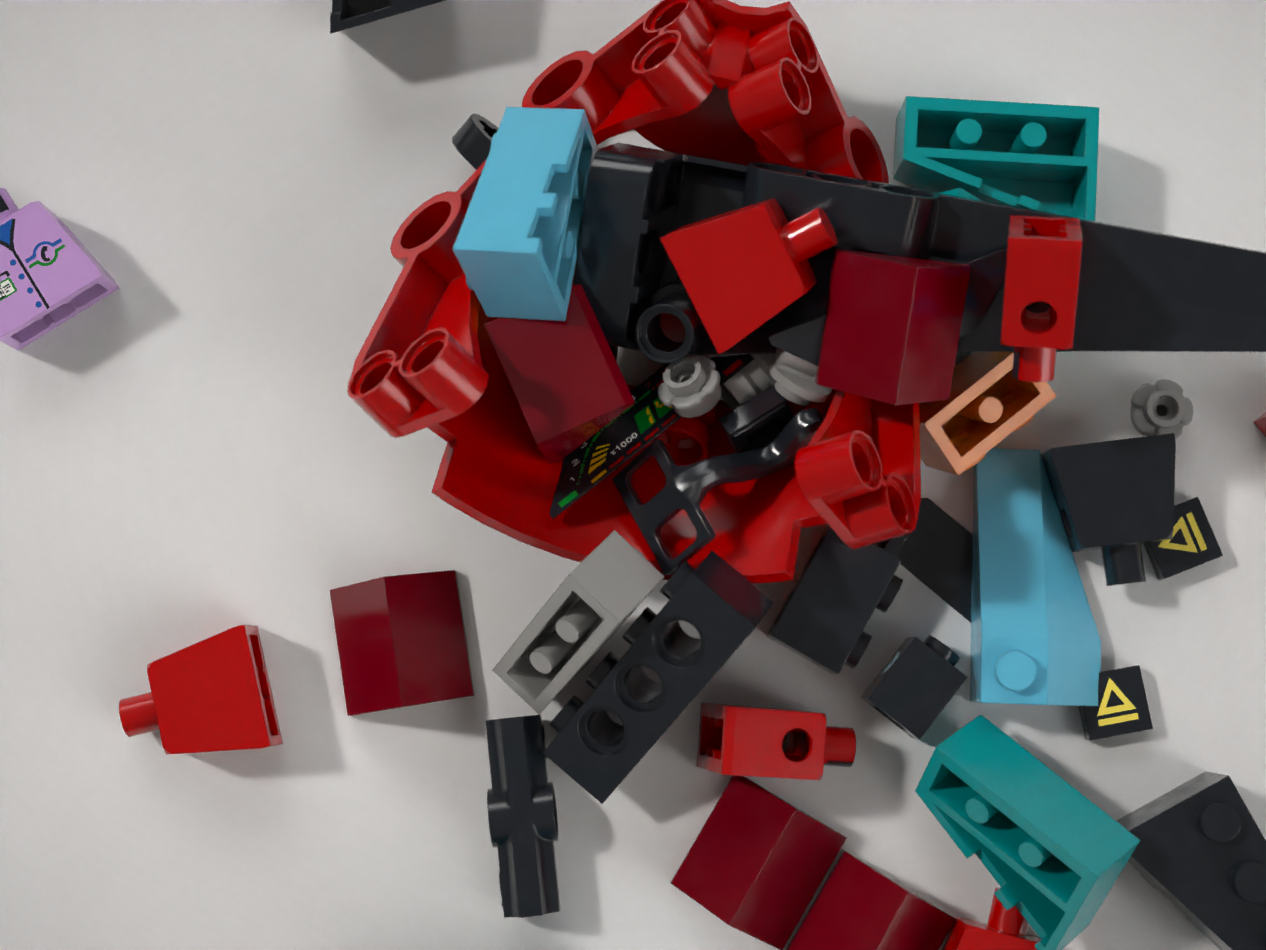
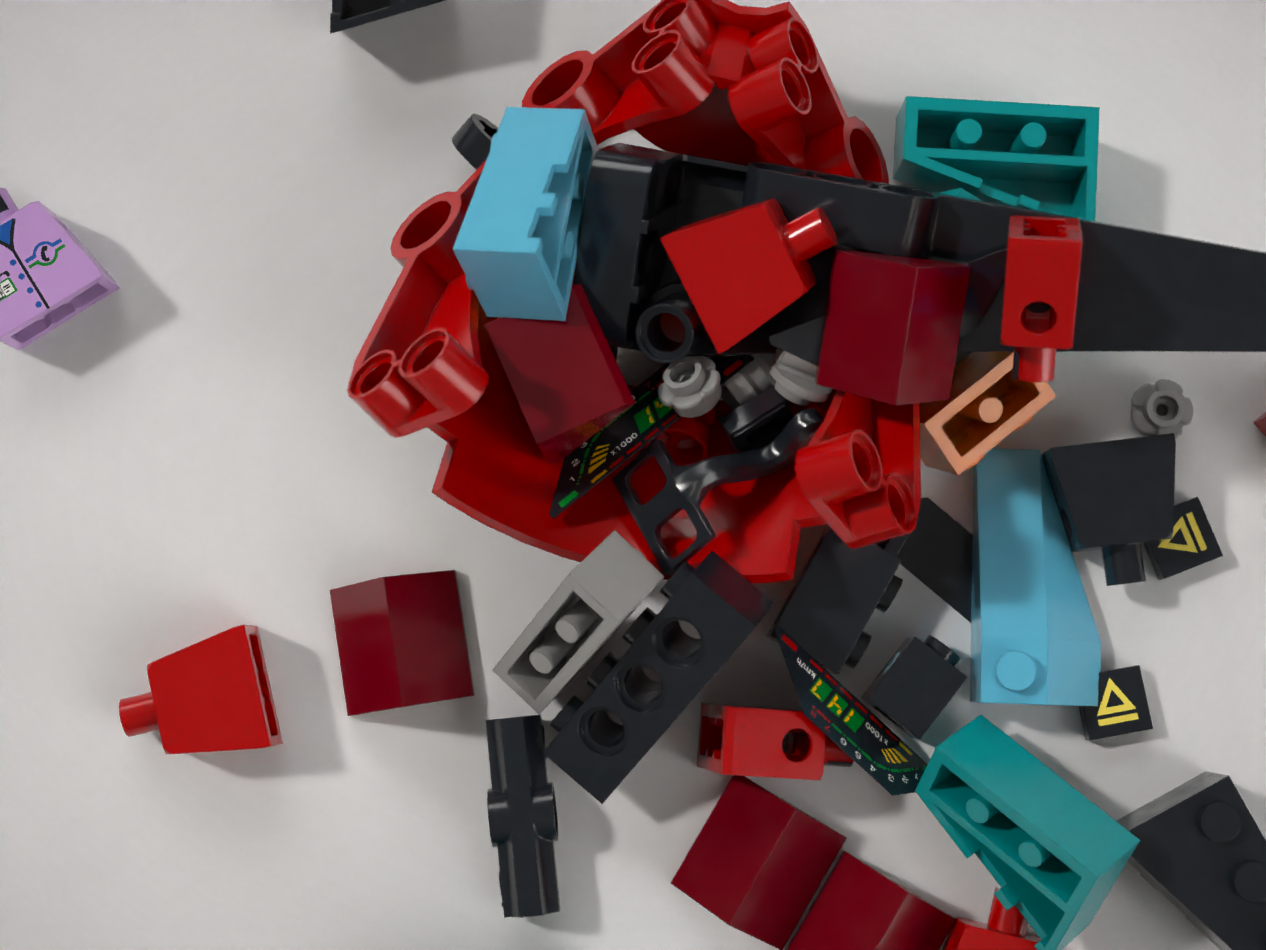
none -> black sticker [774,624,928,796]

